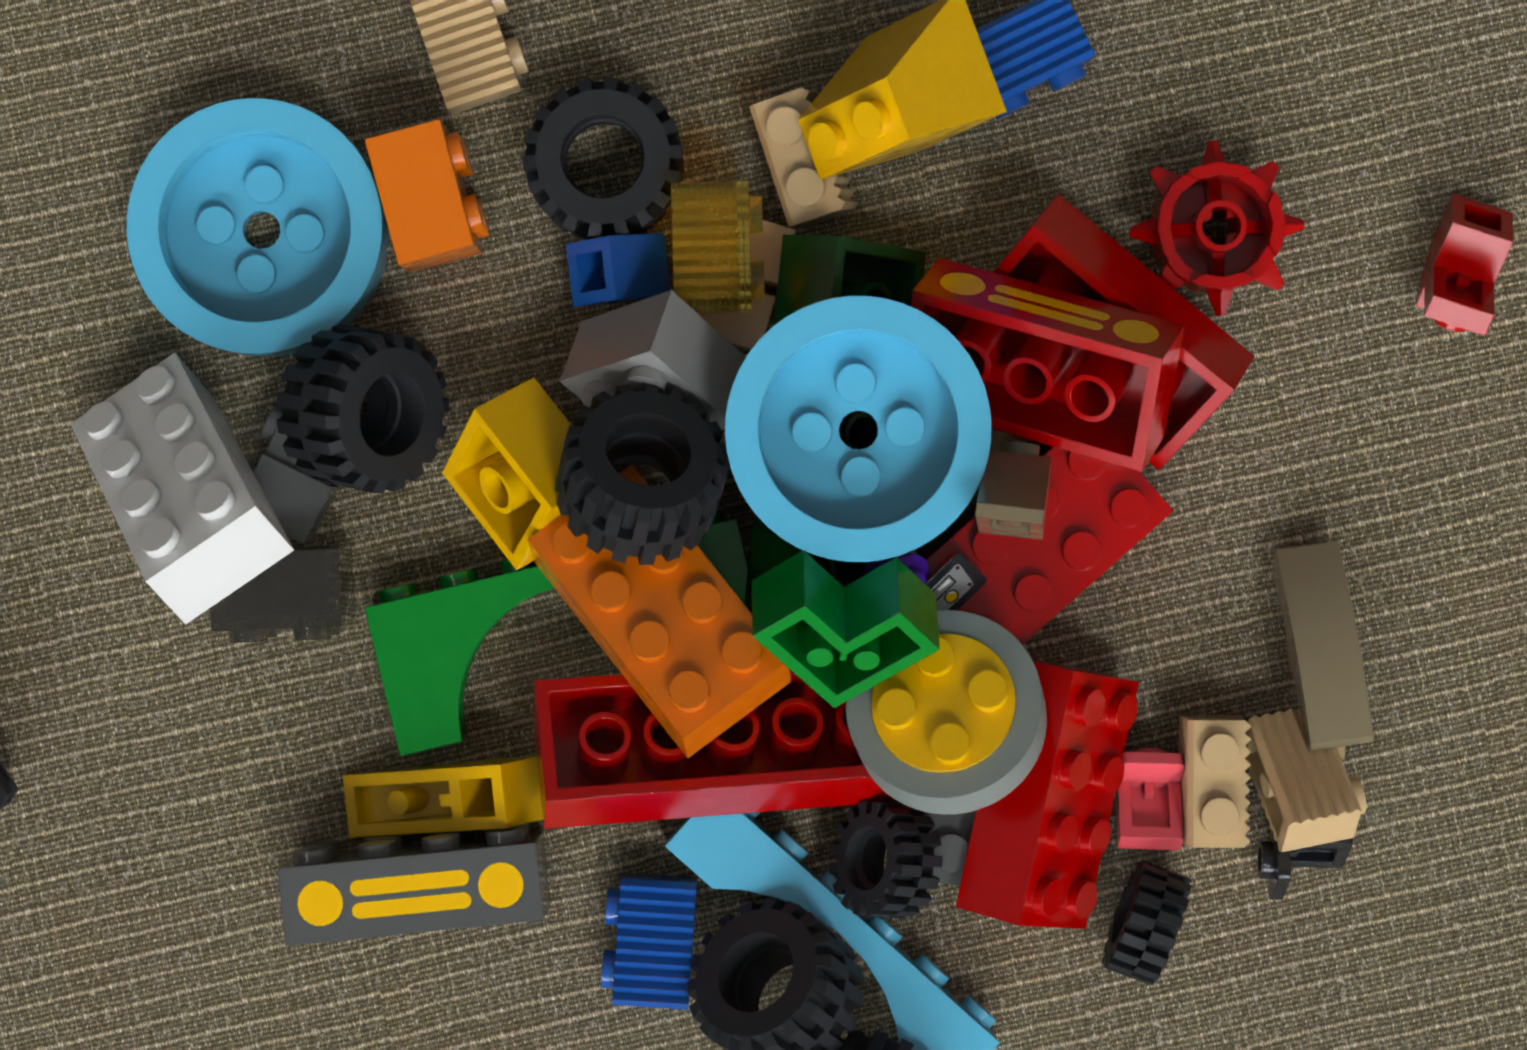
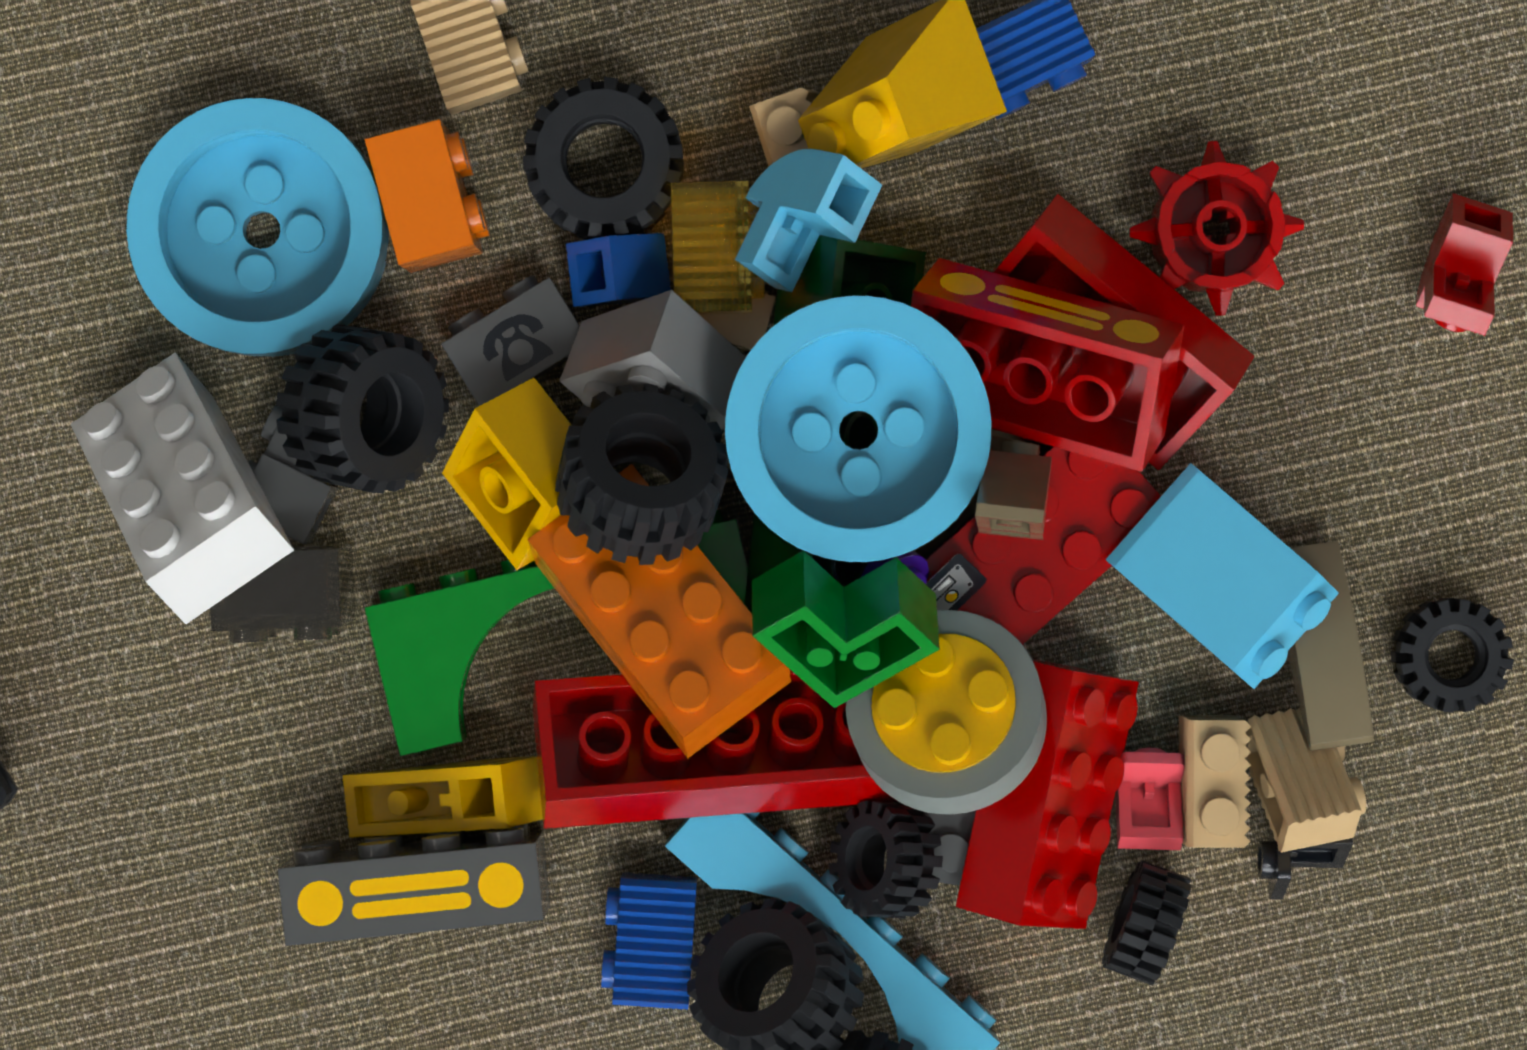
none -> dark grey brick [441,275,580,406]
none -> medium azure brick [735,149,882,292]
none -> medium azure slope [1106,463,1339,689]
none -> black tyre [1391,598,1514,713]

